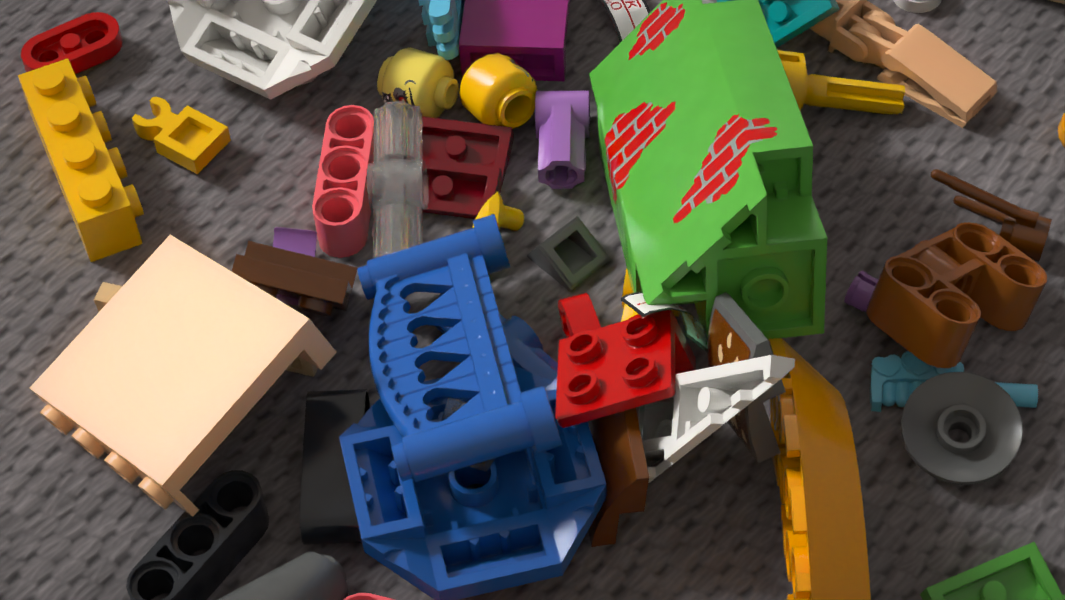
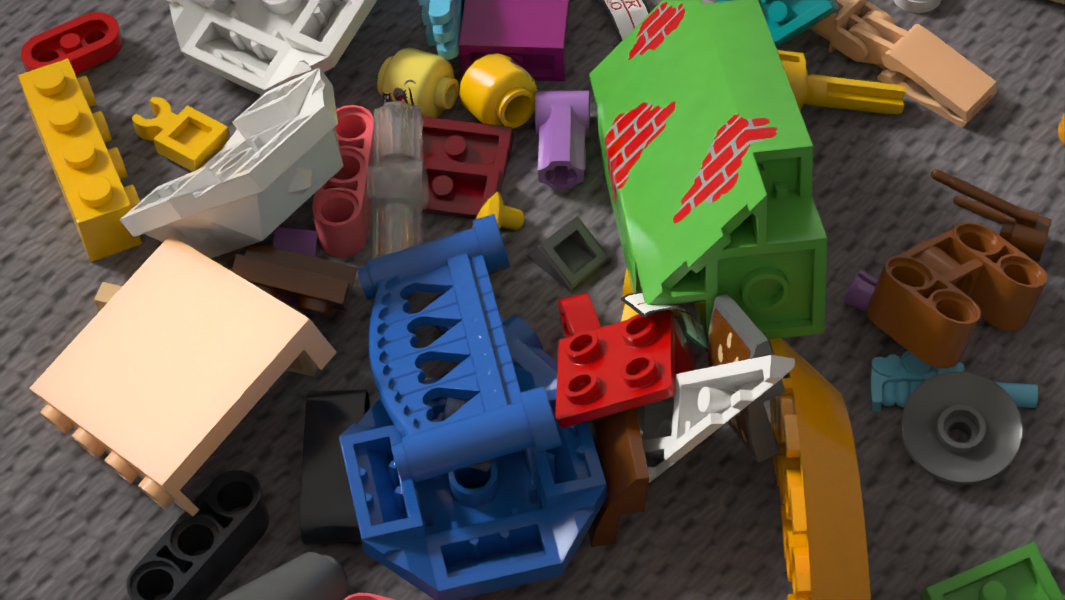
none -> white piece [120,68,343,259]

